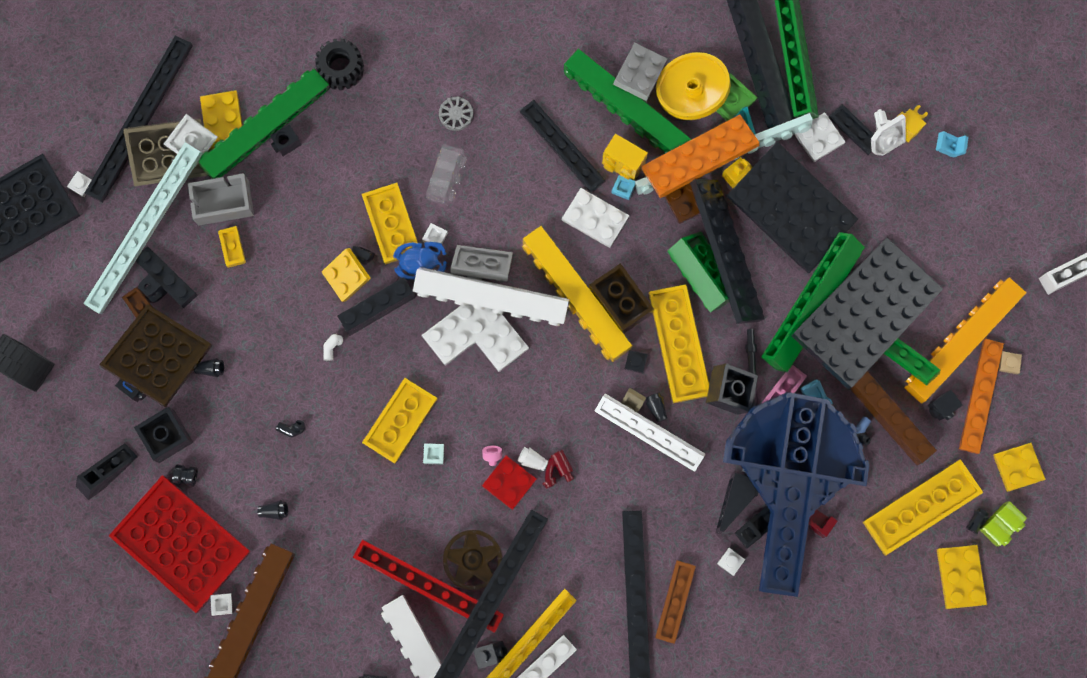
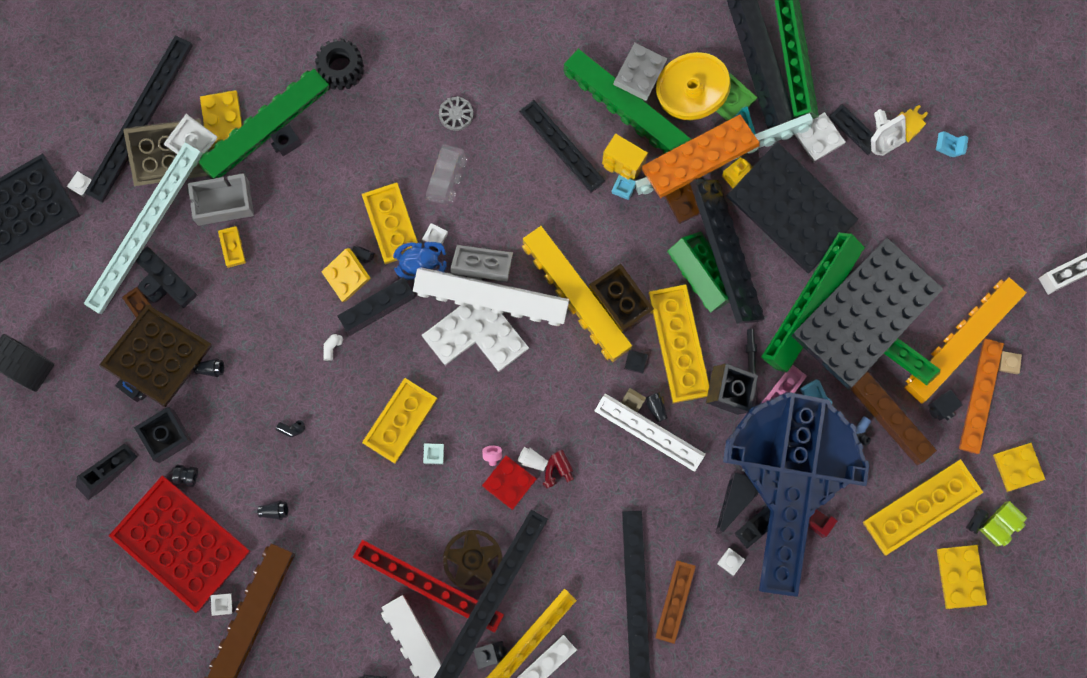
white plate [562,188,629,248] -> none

